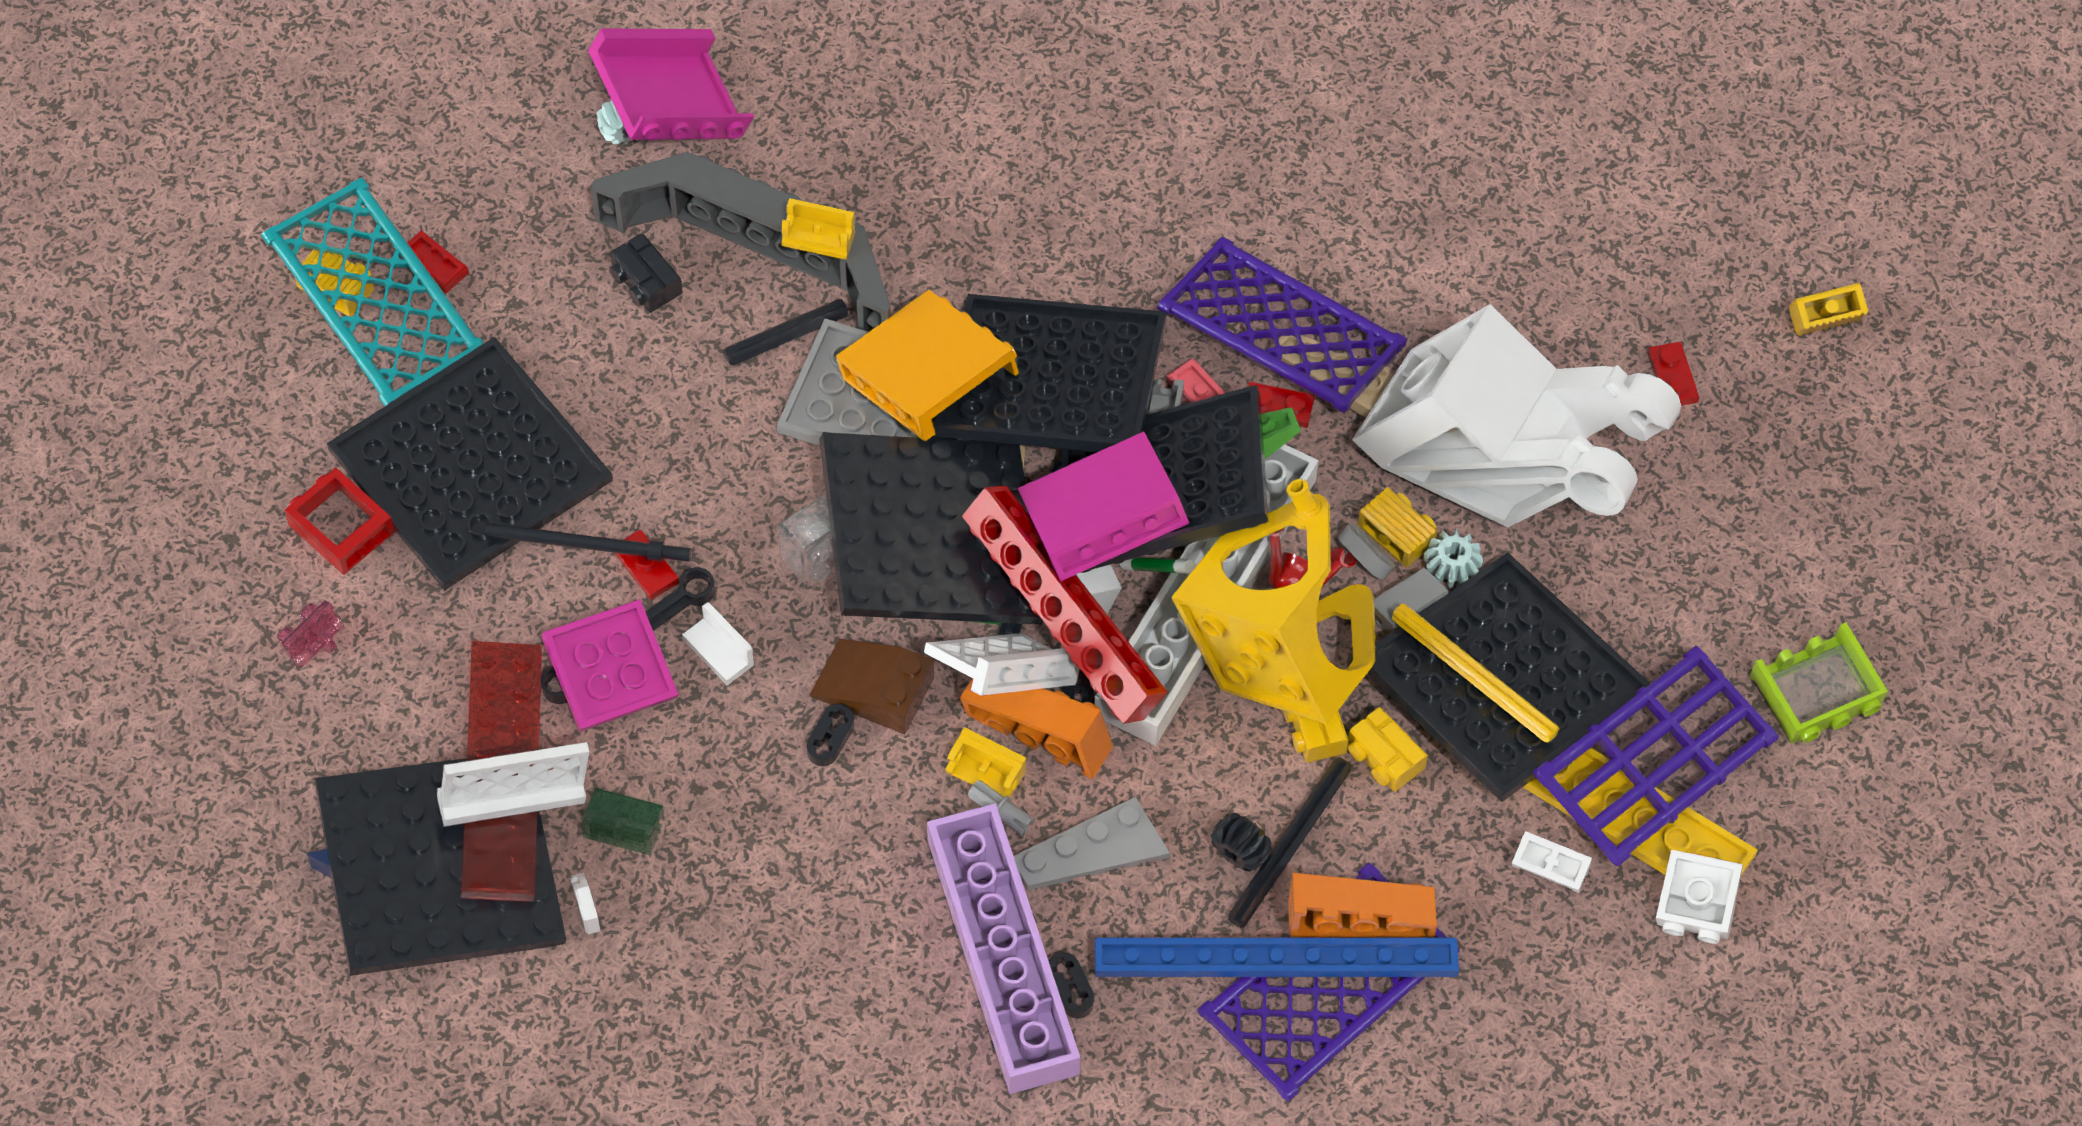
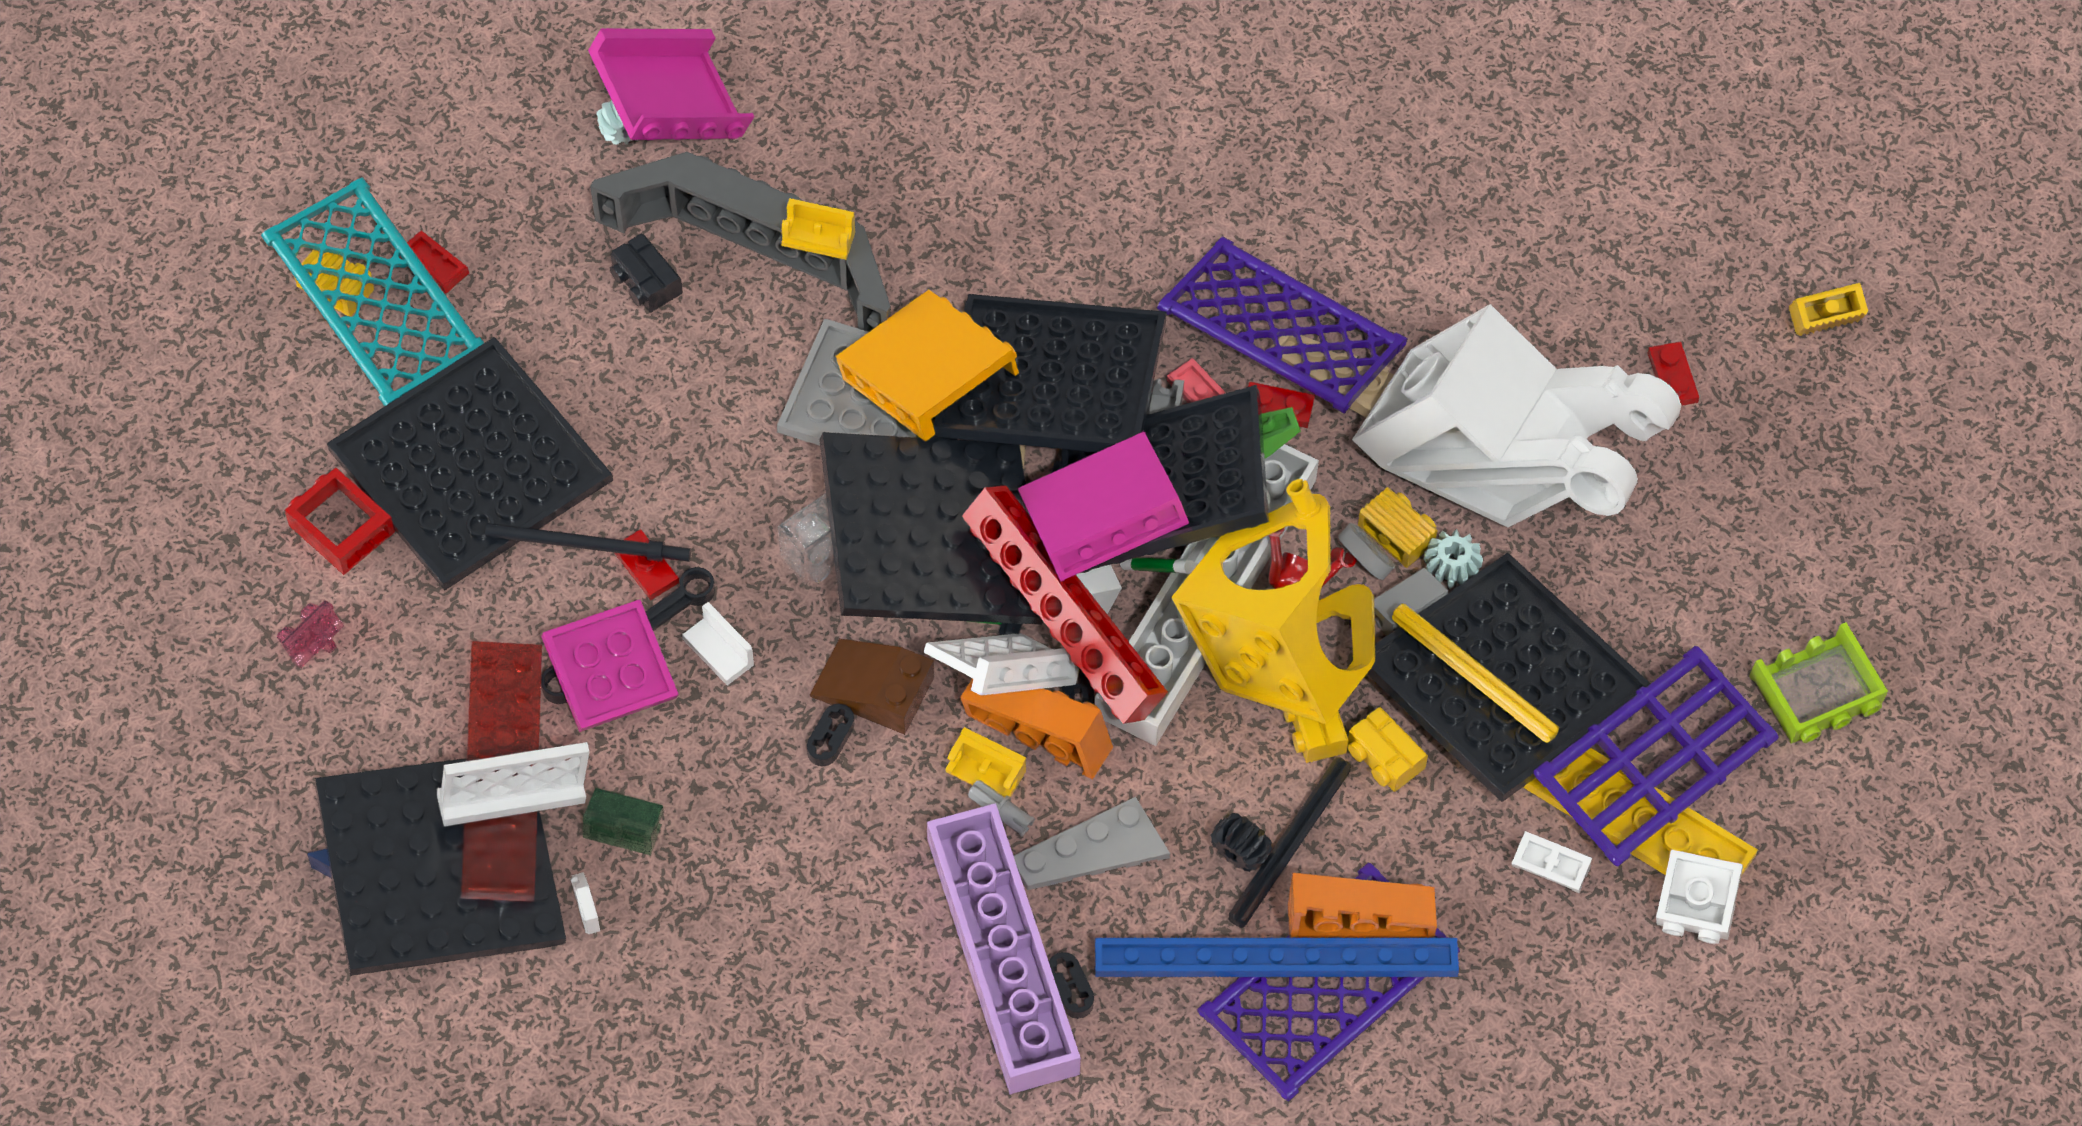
black axle [724,299,848,366] -> none

